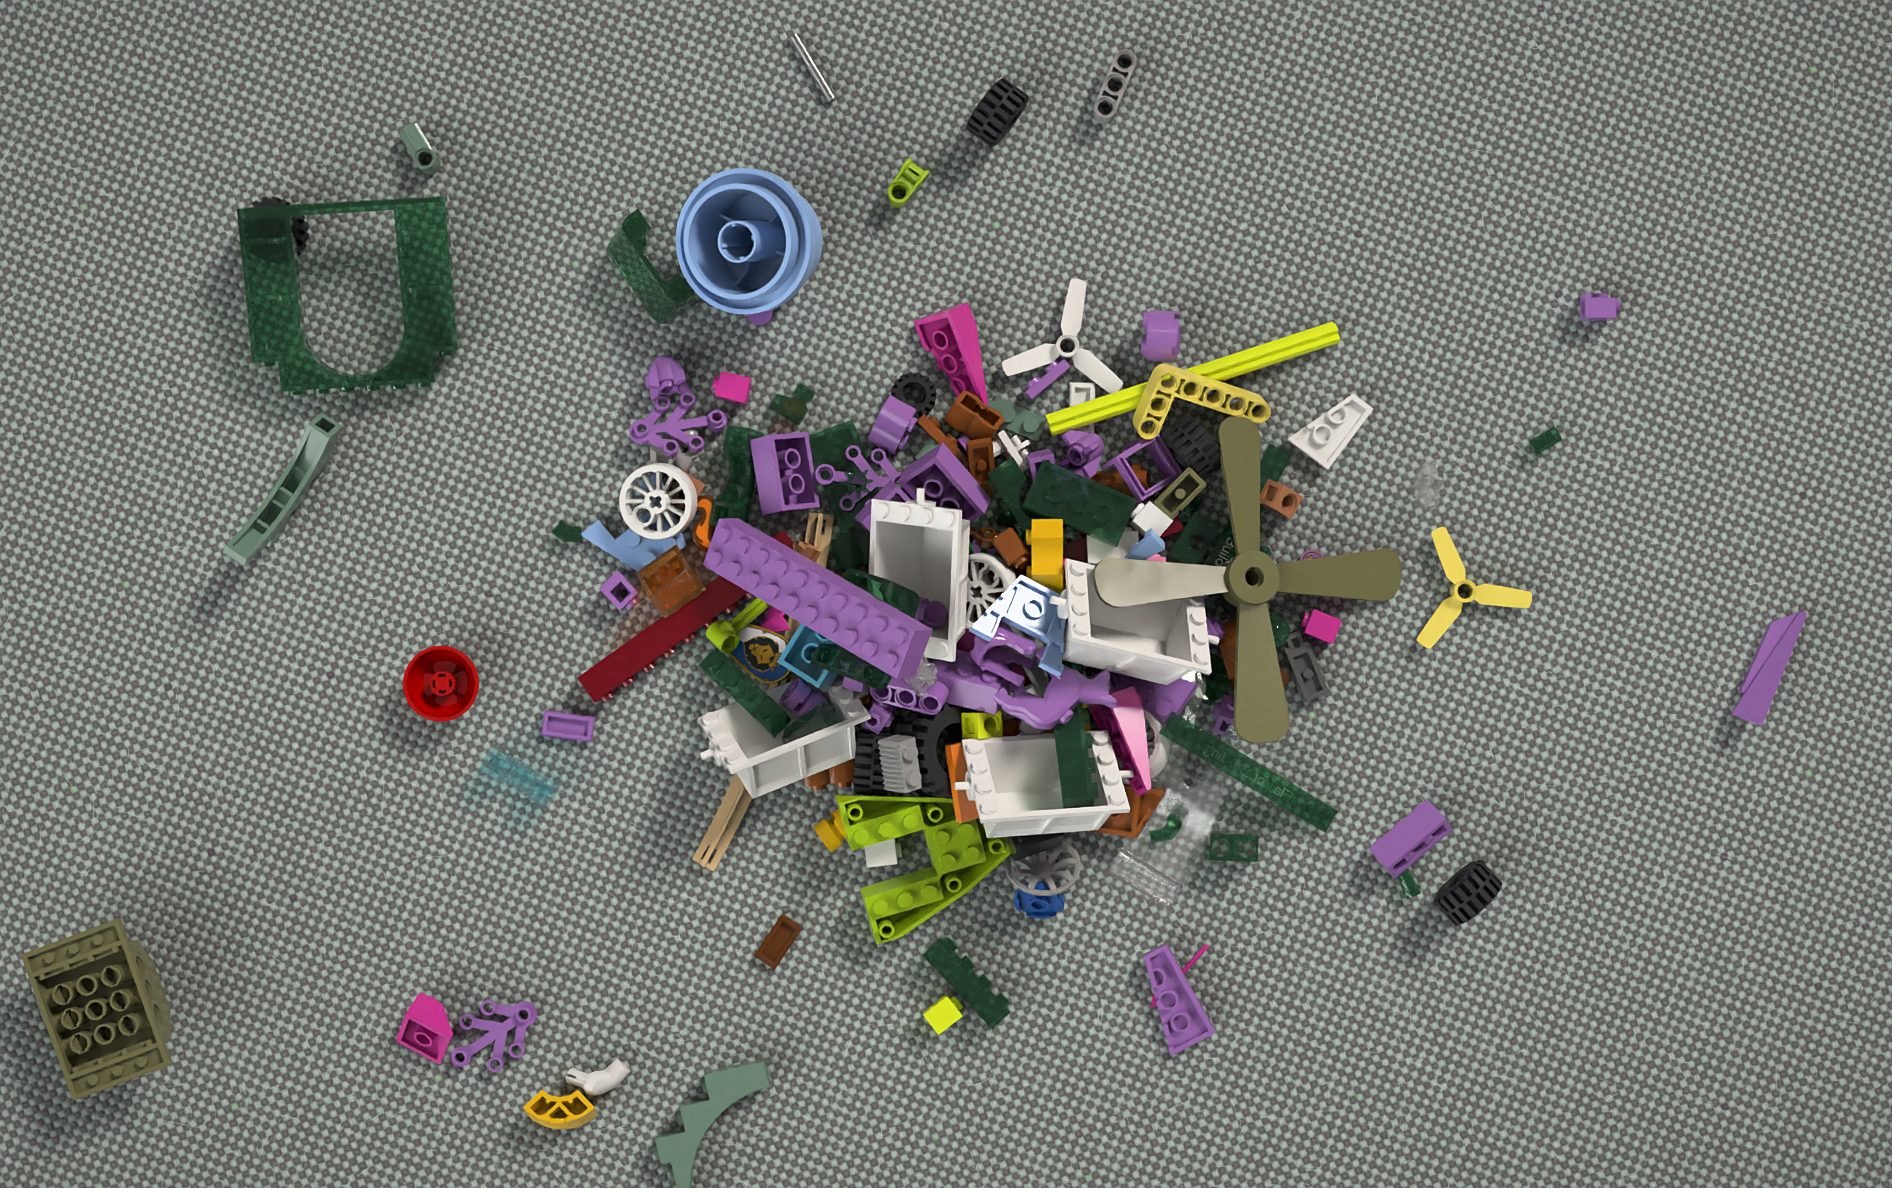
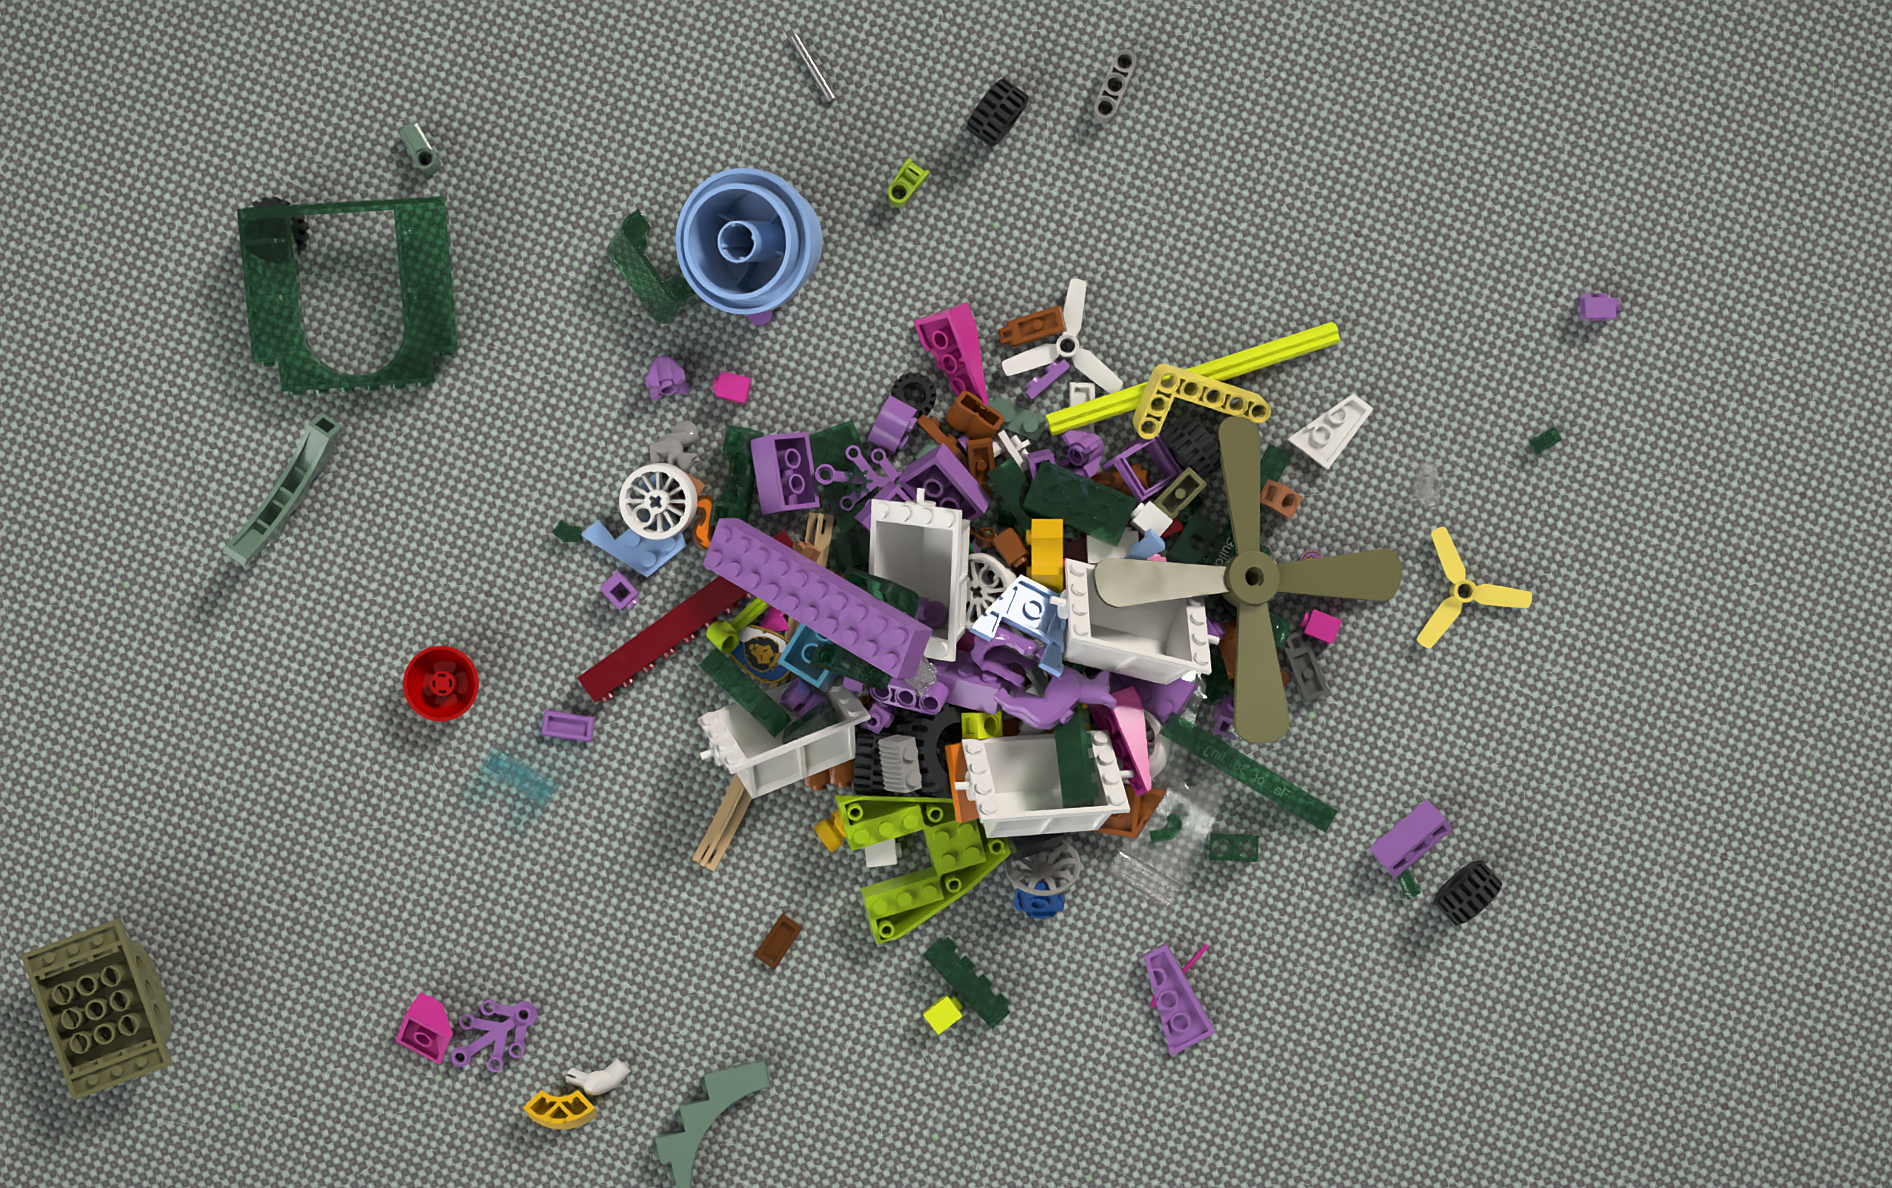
medium lavender plant [629,392,727,457] -> none
clear orange brick [635,544,706,618] -> none
clear green piece [768,383,816,425] -> none
medium lavender brick [1141,310,1181,362] -> none
medium lavender wedge [1731,611,1807,725] -> none
none -> dark orange hinge [998,305,1067,347]

